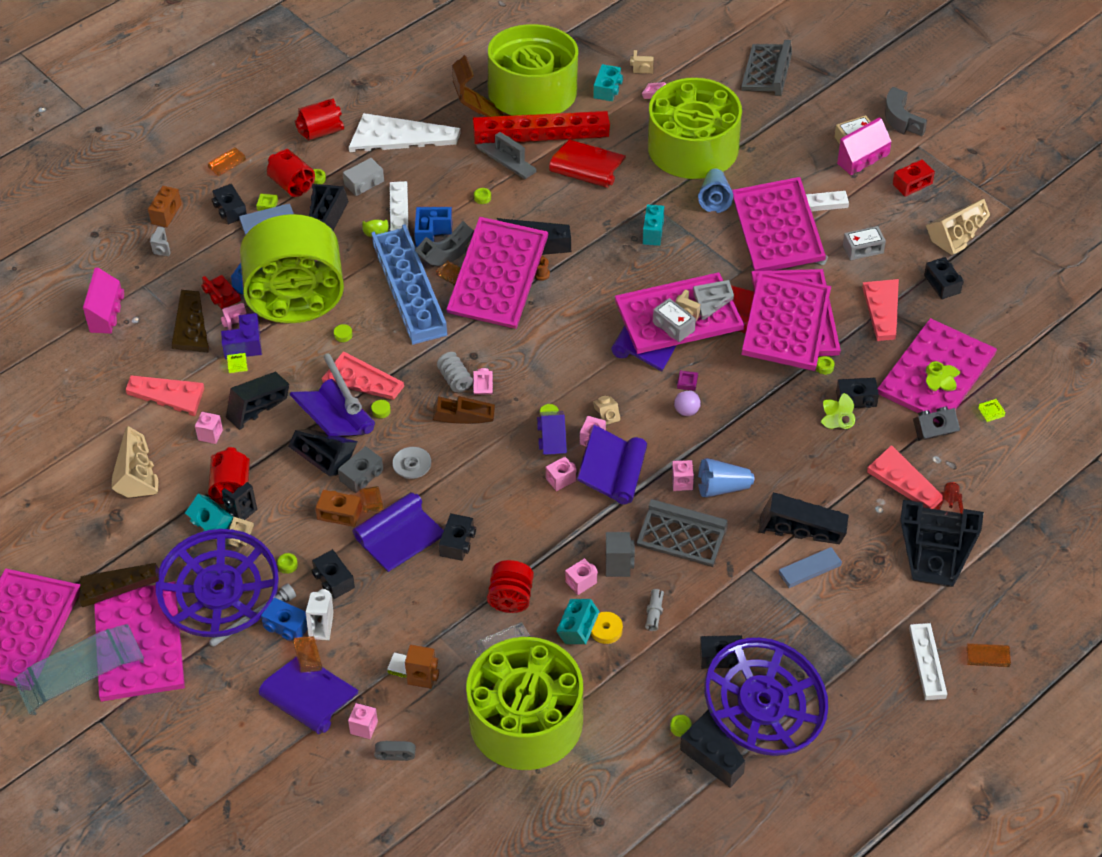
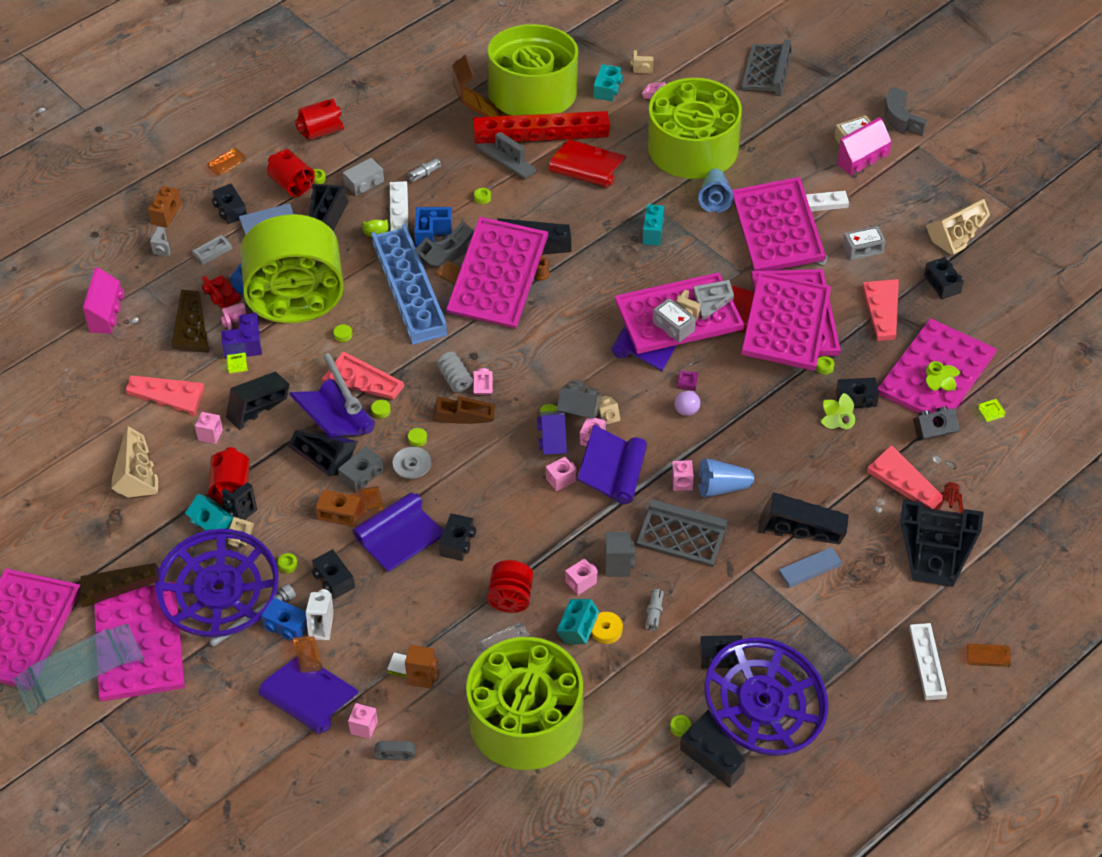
lime tile [256,194,278,211] -> none
white wing [349,113,461,152] -> none
red brick [892,159,935,197] -> none
none -> light grey tile [192,235,232,265]
none -> light grey pin [408,158,441,182]
none -> lime tile [408,428,427,447]
none -> dark grey brick [557,380,602,419]

